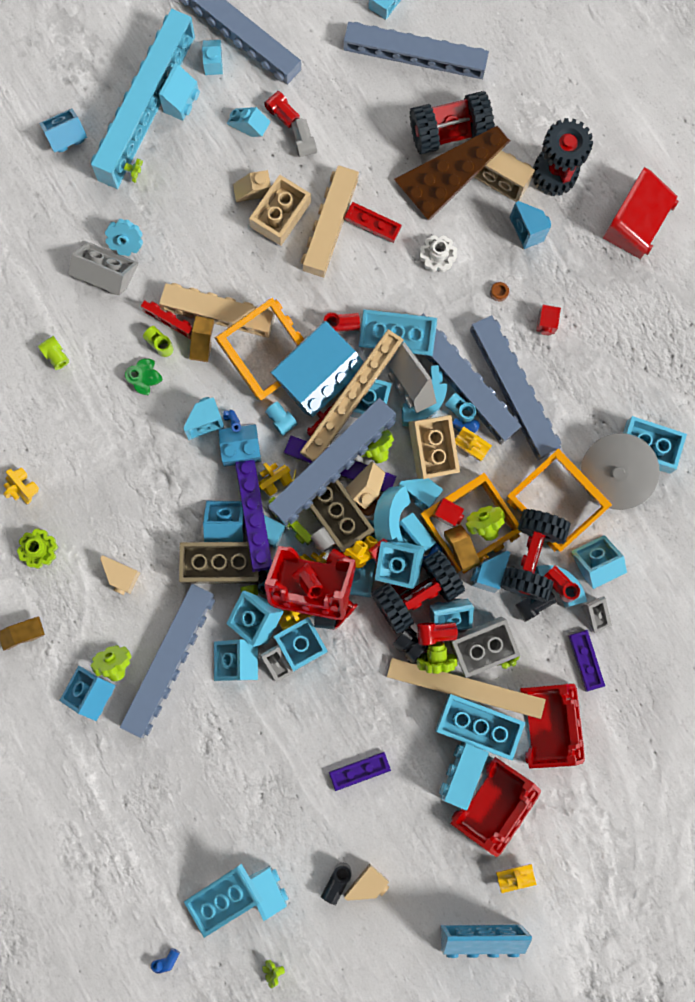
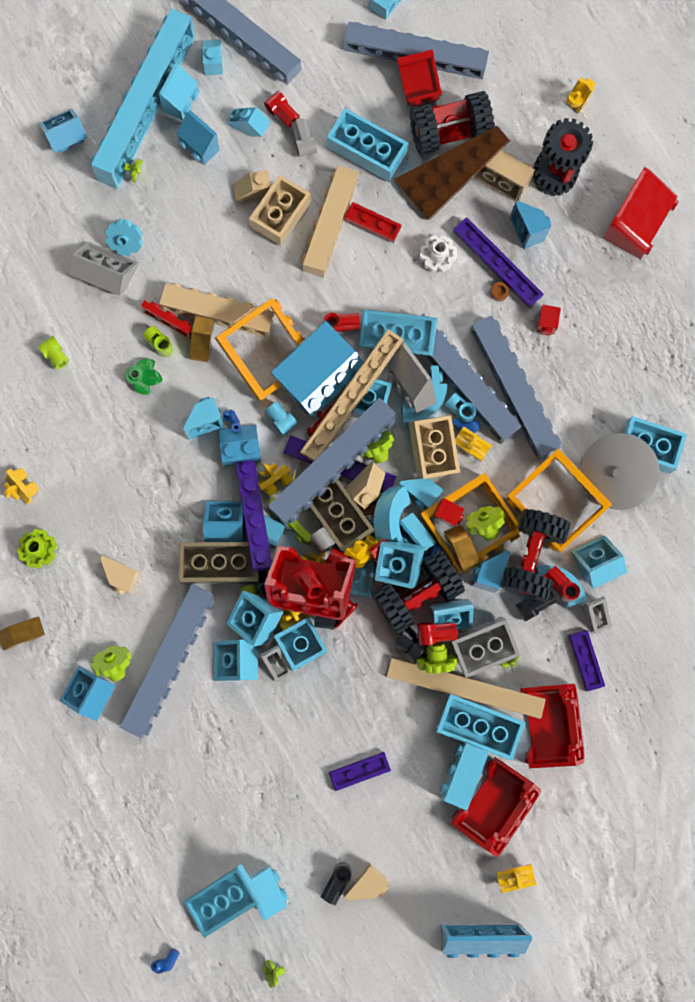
none -> dark azure slope [176,110,220,165]
none -> medium azure brick [326,108,409,182]
none -> red panel [397,49,442,107]
none -> dark purple plate [453,217,544,308]
none -> yellow hips [565,77,596,113]

